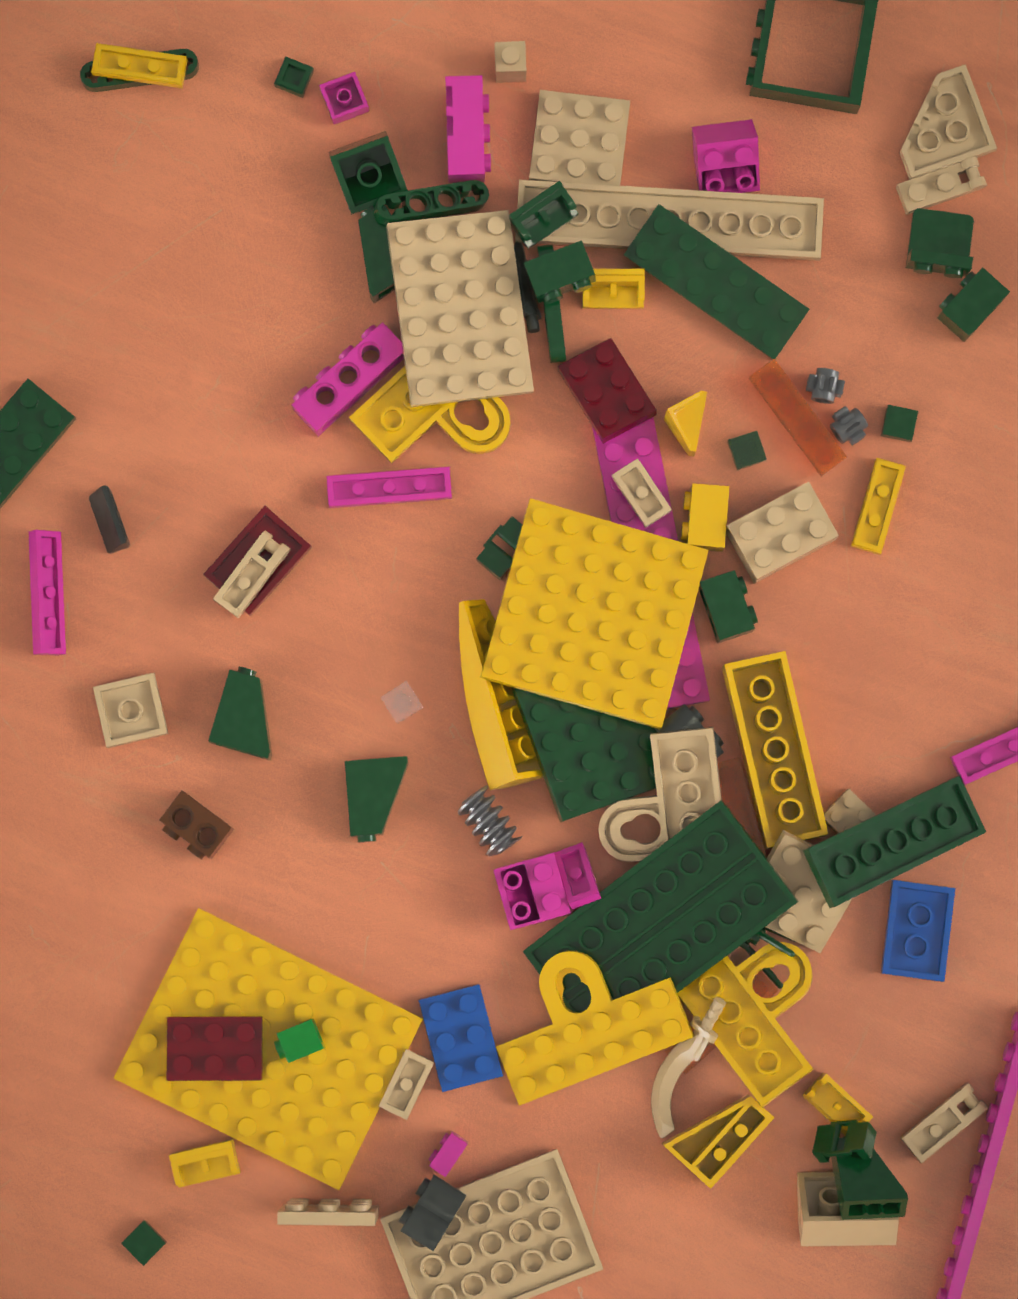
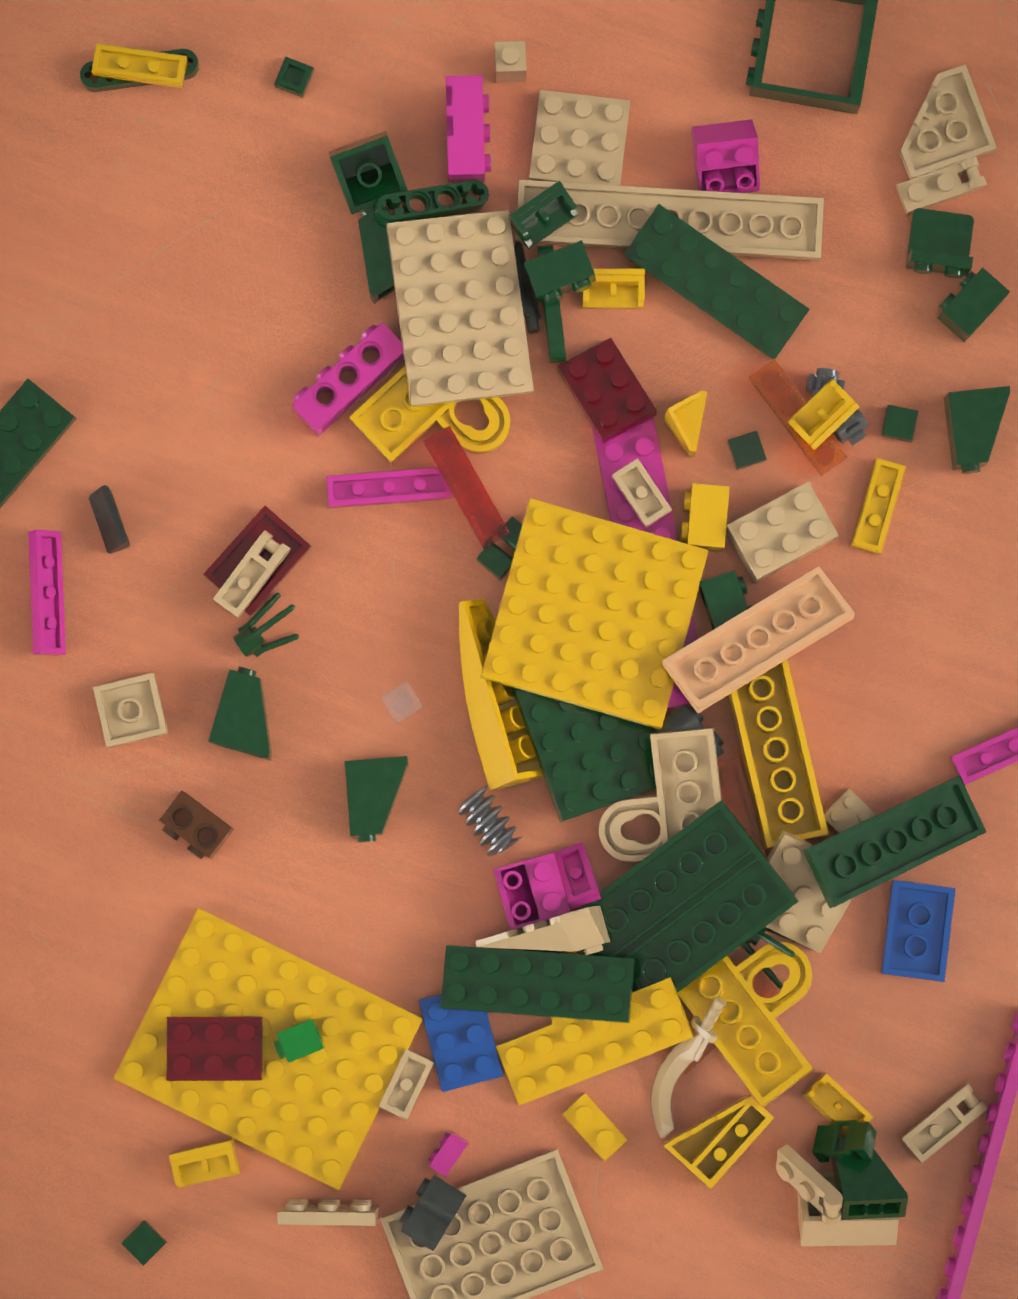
dark pink piece [319,72,369,125] -> none
none -> dark green plant [233,593,299,657]
none -> clear red plate [423,426,510,549]
none -> dark green plate [440,945,635,1023]
none -> tan wedge [475,905,610,955]
none -> yellow plate [562,1093,627,1162]
none -> light nougat plate [663,566,855,713]
none -> tan plate [776,1144,843,1226]
none -> yellow hinge [787,378,860,450]
none -> dark green slope [944,386,1010,474]

